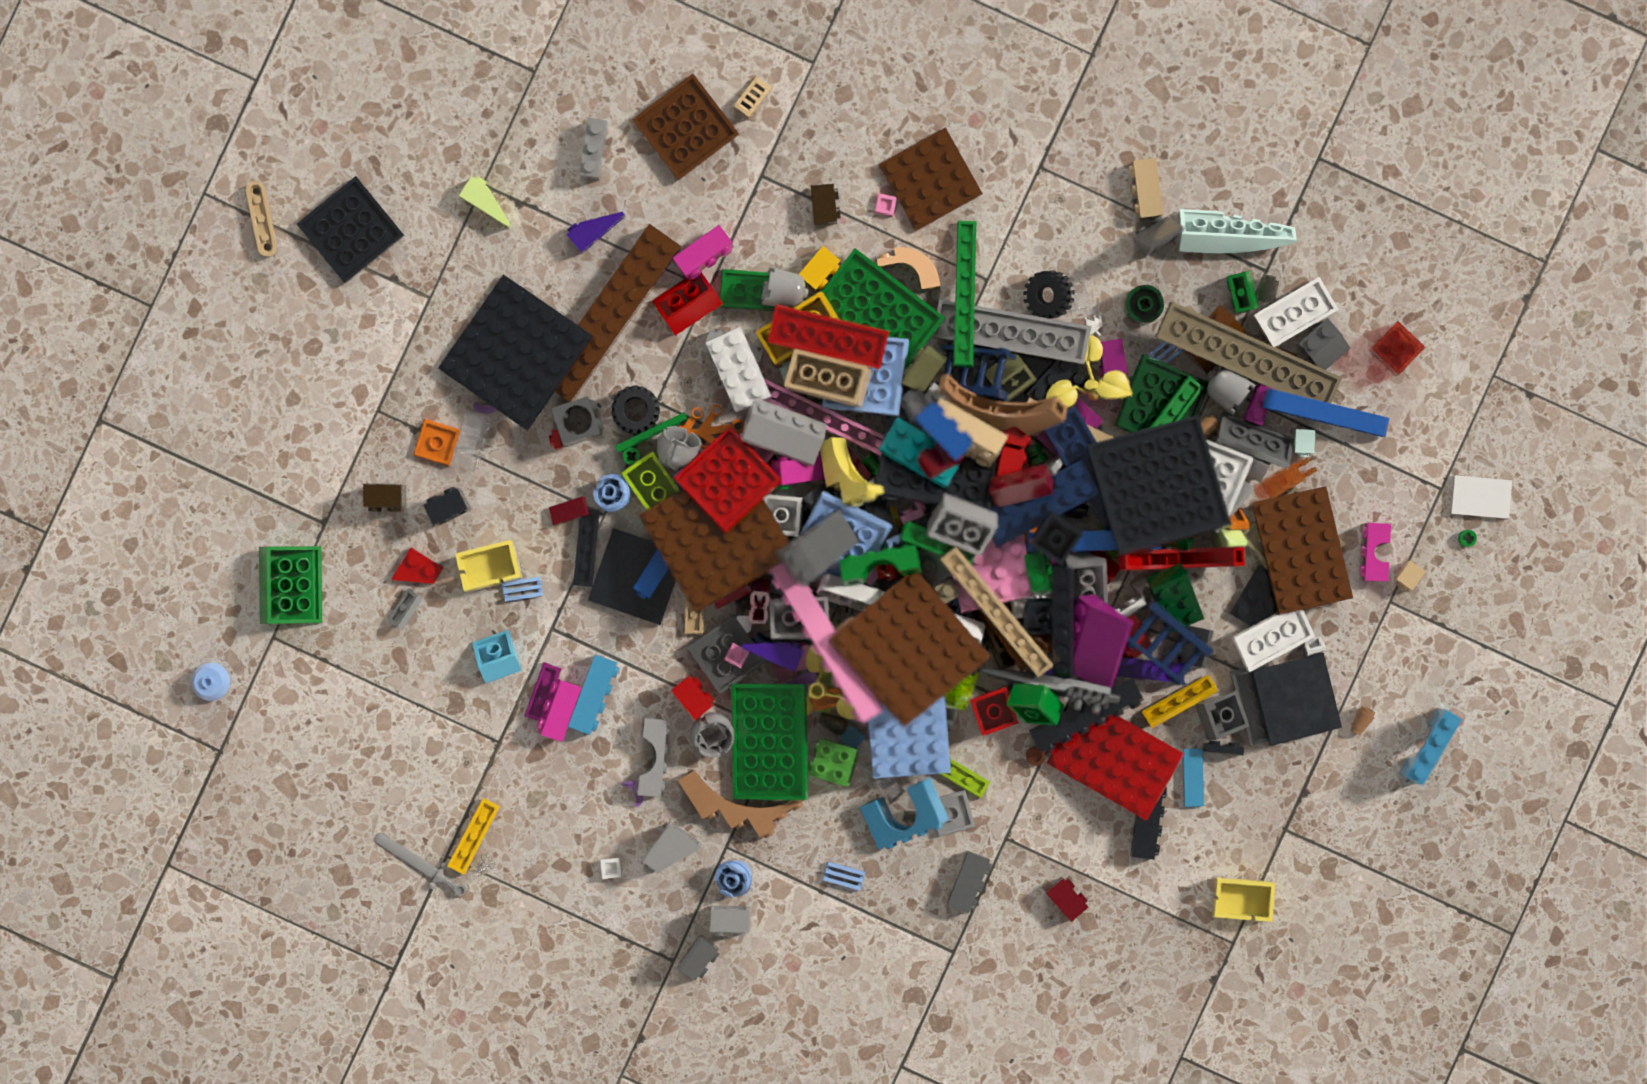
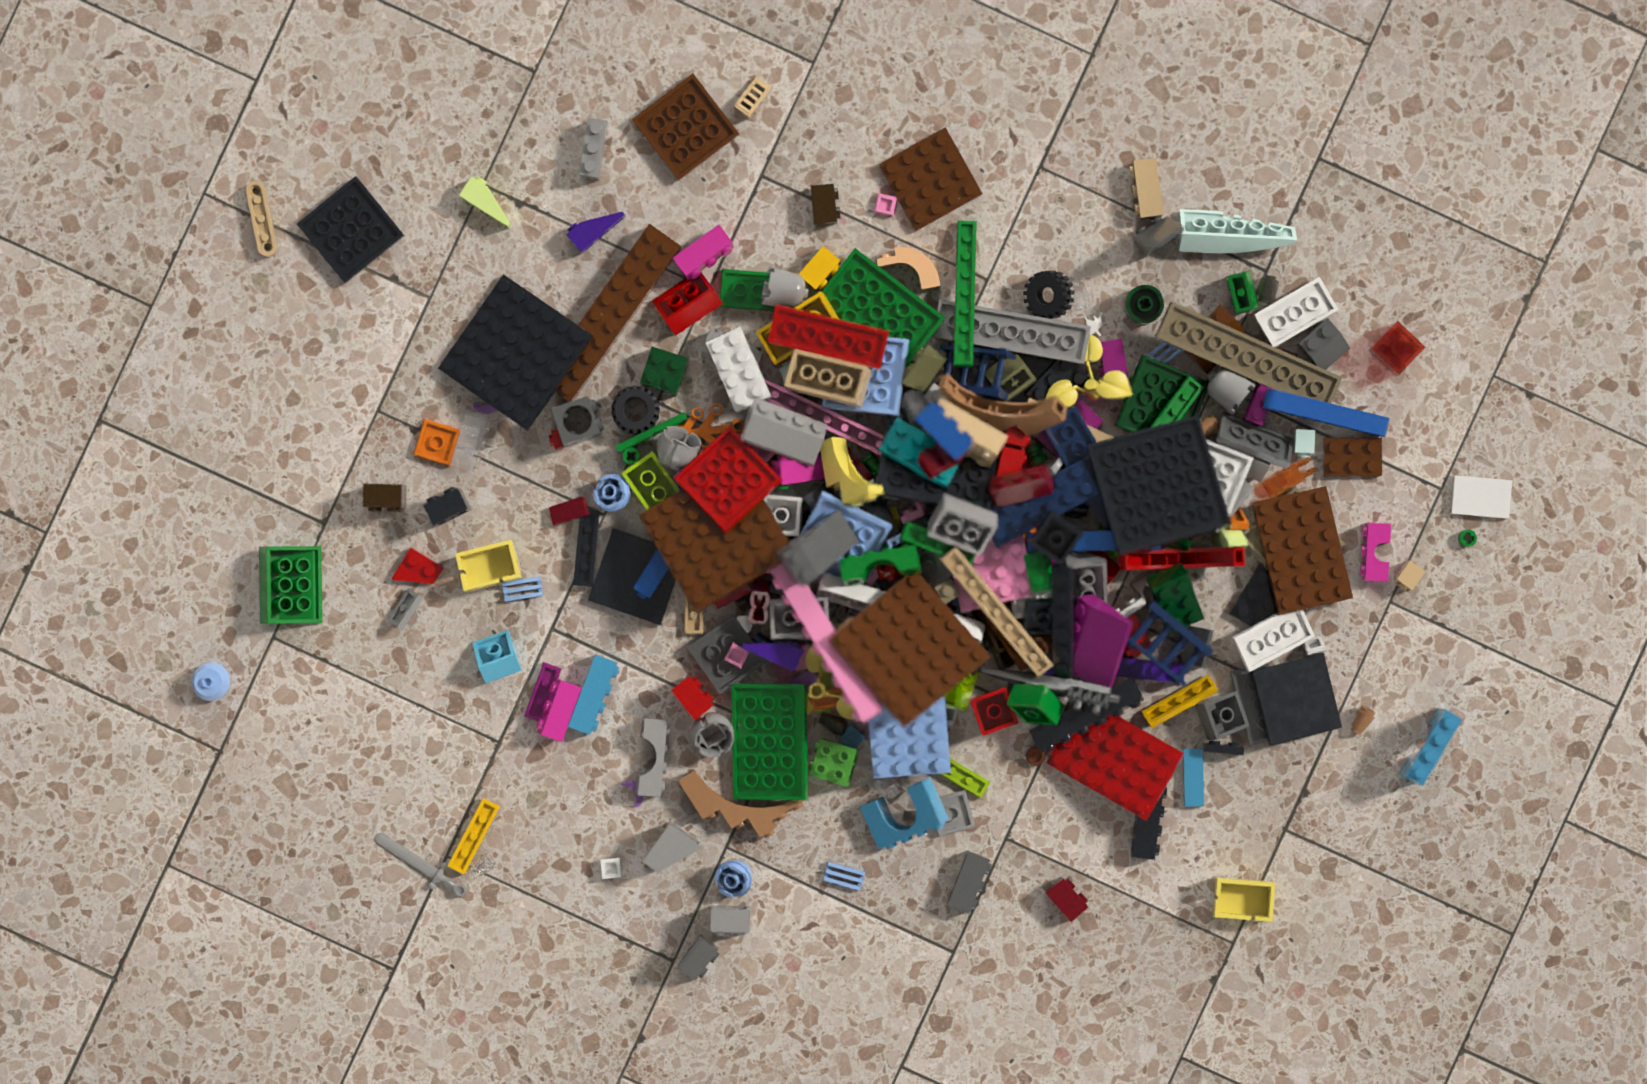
none -> dark green brick [640,346,689,396]
none -> reddish brown plate [1323,438,1382,477]

